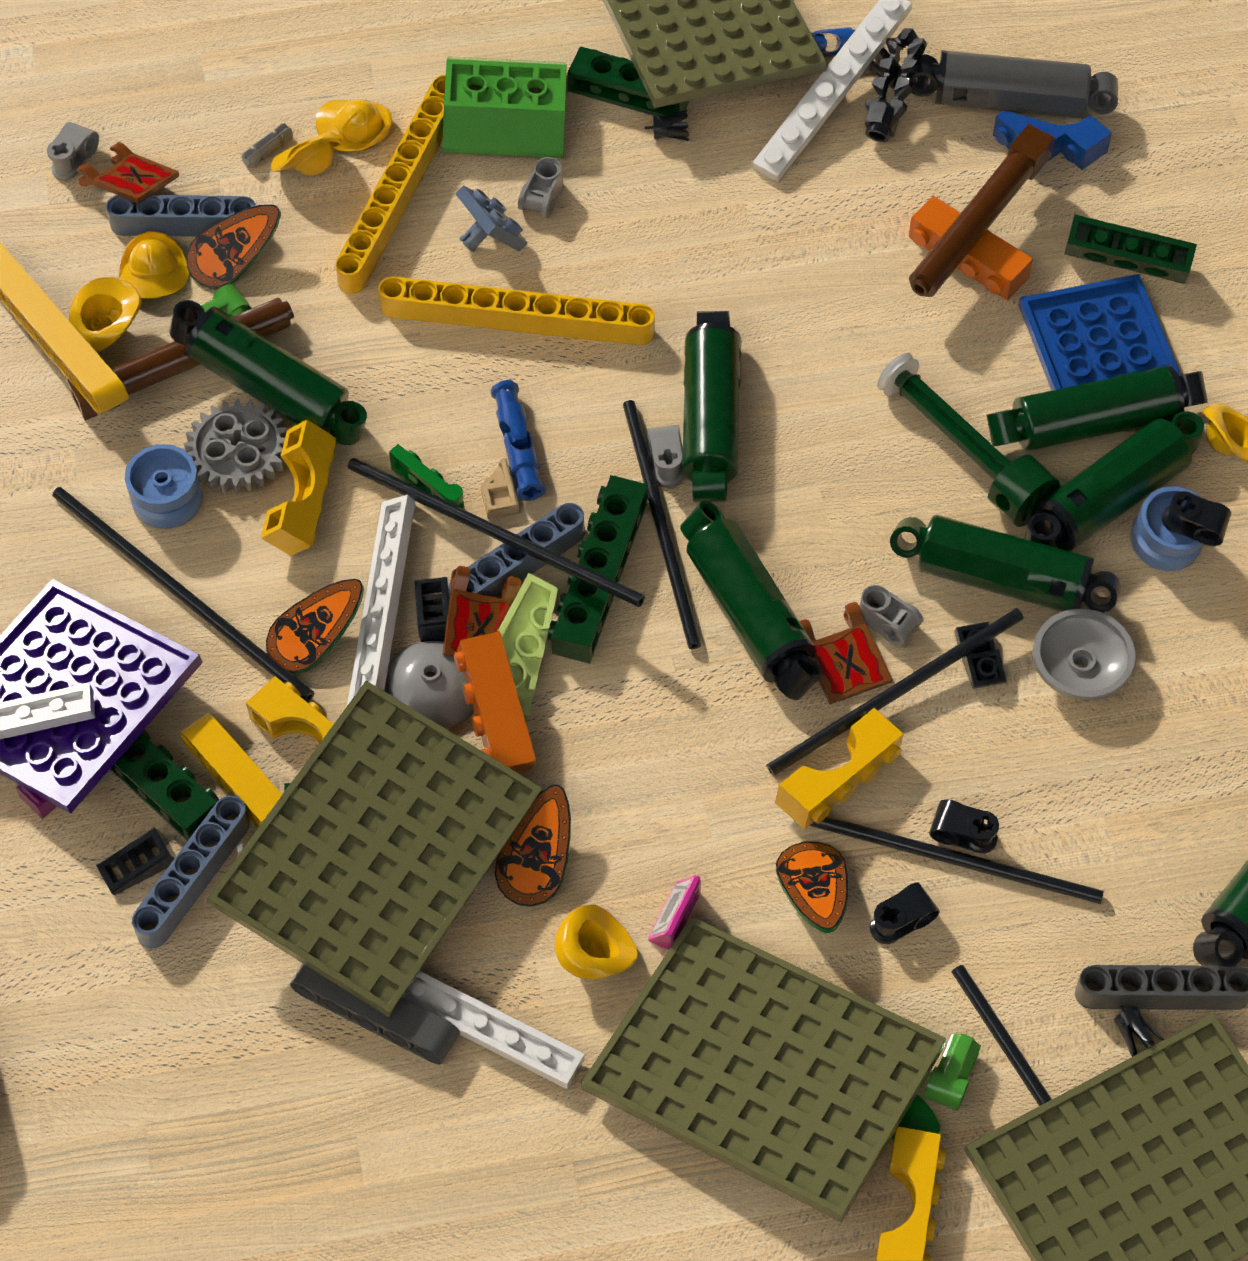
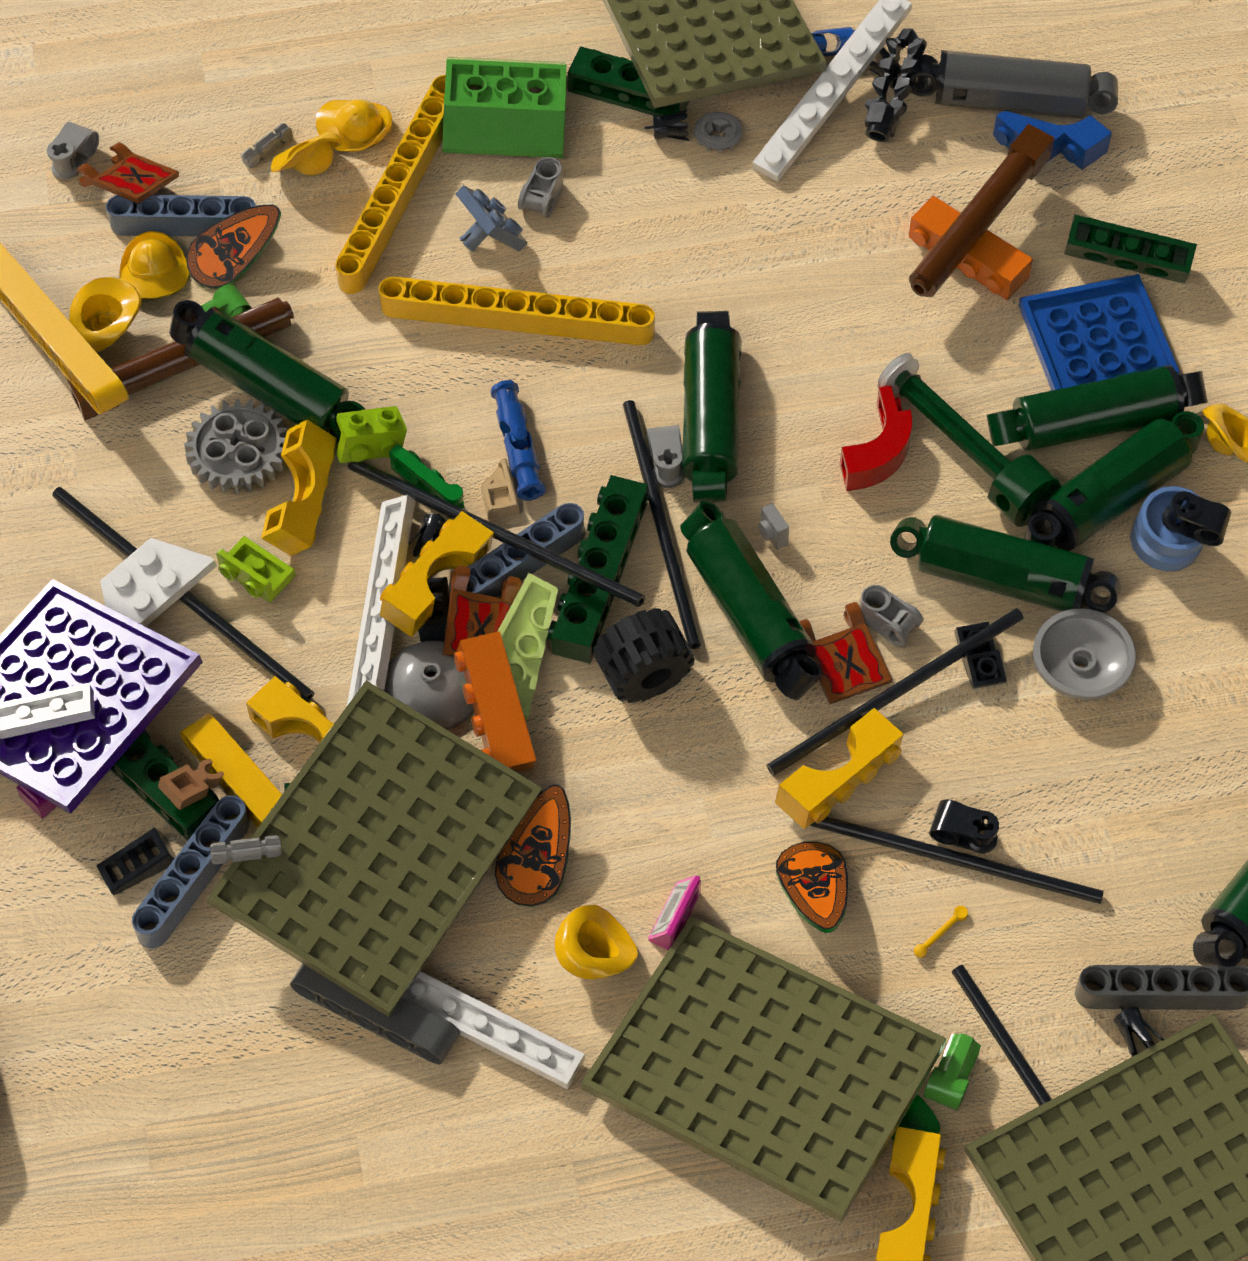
medium blue wheel [124,444,203,529] -> none
shield [266,579,365,674] -> none
black piece [870,882,940,944] -> none
none -> white wing [100,538,218,627]
none -> medium nougat plate [158,759,224,810]
none -> light grey axle [210,835,282,865]
none -> lime bracket [216,536,296,603]
none -> lime bracket [336,406,407,463]
none -> yellow arch [380,511,494,637]
none -> black piece [408,513,447,557]
none -> black wheel [593,608,695,703]
none -> light grey gear [694,112,742,153]
none -> light grey plate [758,503,789,550]
none -> red arch [840,385,912,491]
none -> yellow hinge [913,906,968,958]

